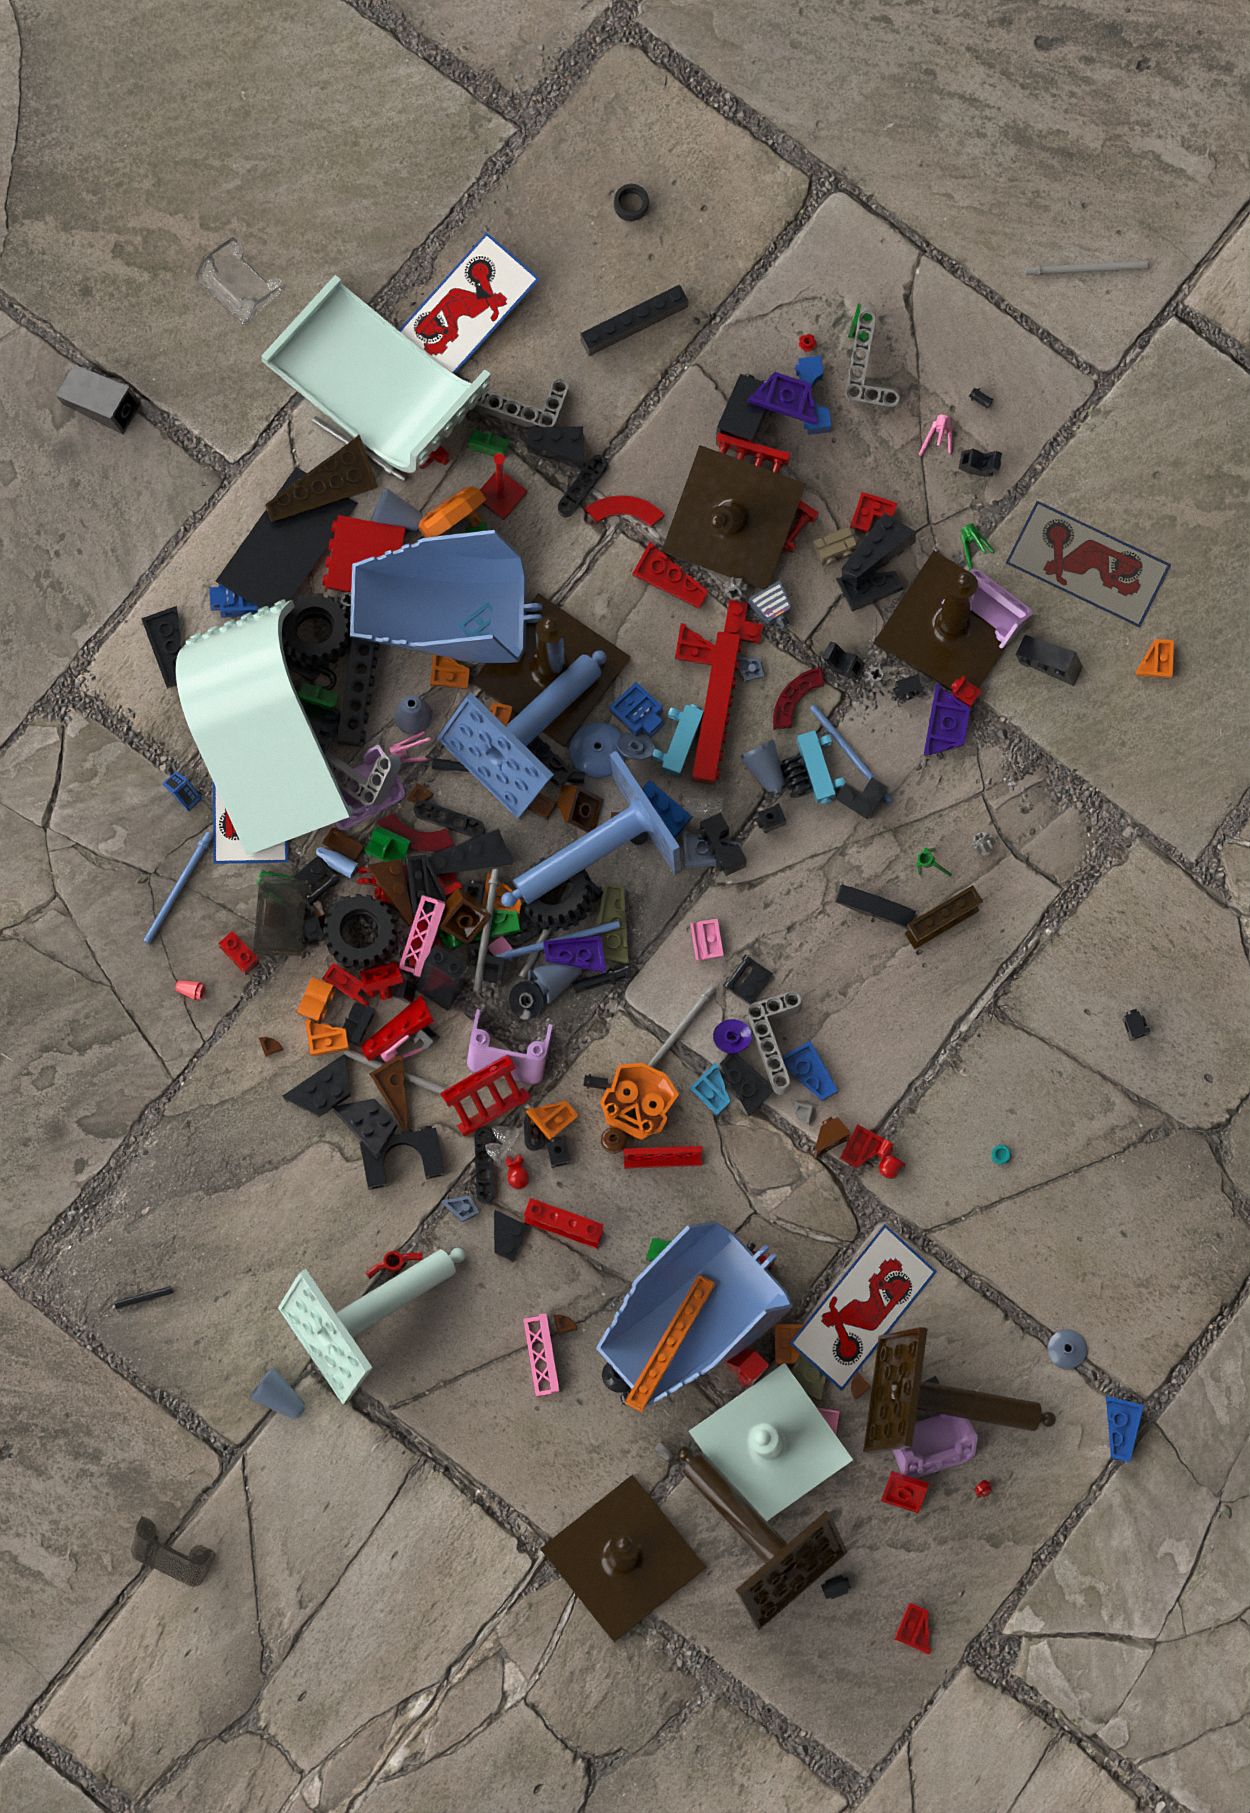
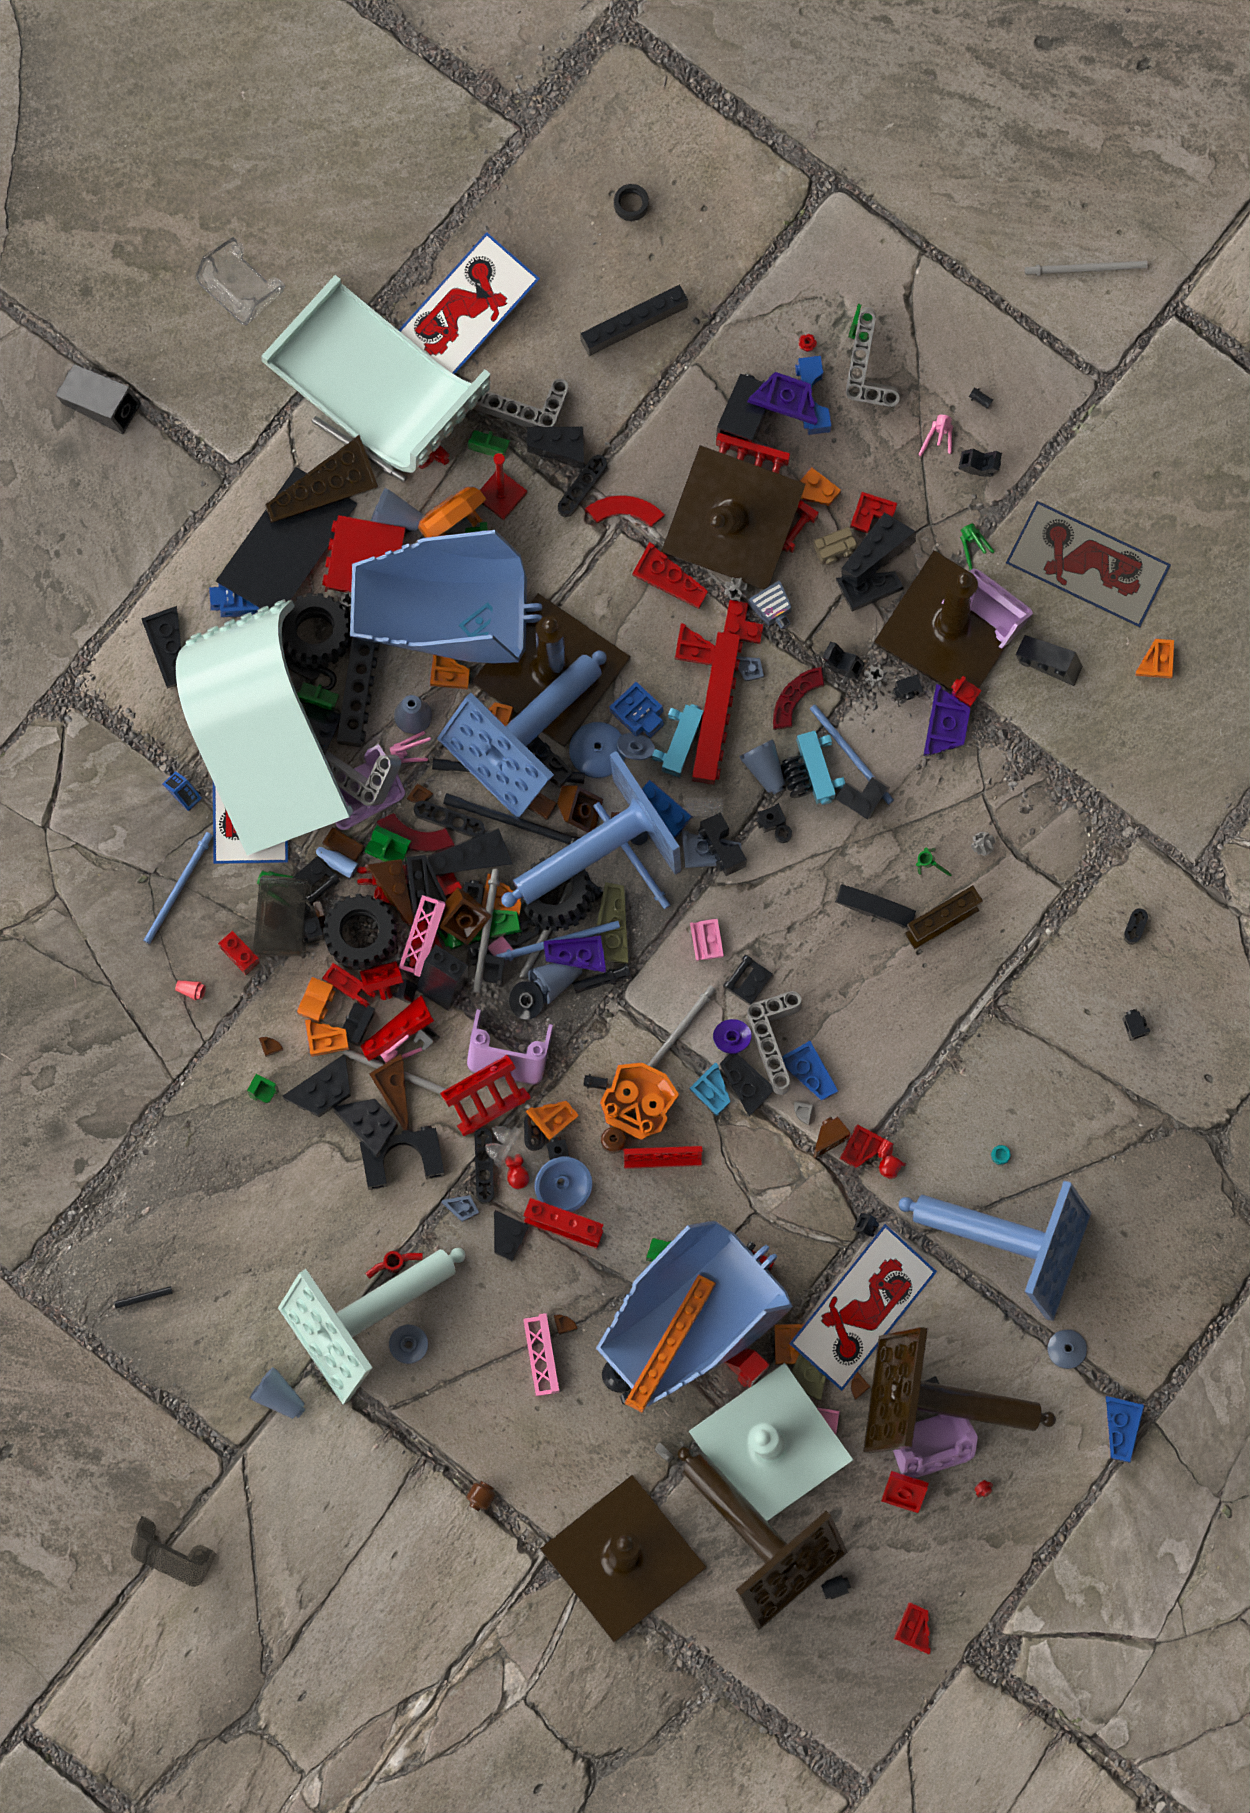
none -> green panel [247,1074,279,1103]
none -> sand blue dish [389,1324,428,1364]
none -> black piece [443,793,580,845]
none -> reddish brown head [467,1481,496,1511]
none -> medium blue dish [535,1157,592,1212]
none -> medium blue bar [593,802,670,909]
none -> black bush [775,825,792,843]
none -> orange wing [800,467,841,506]
none -> black tile [853,1213,879,1237]
none -> medium blue piece [899,1181,1091,1321]
none -> black beam [1123,908,1148,944]

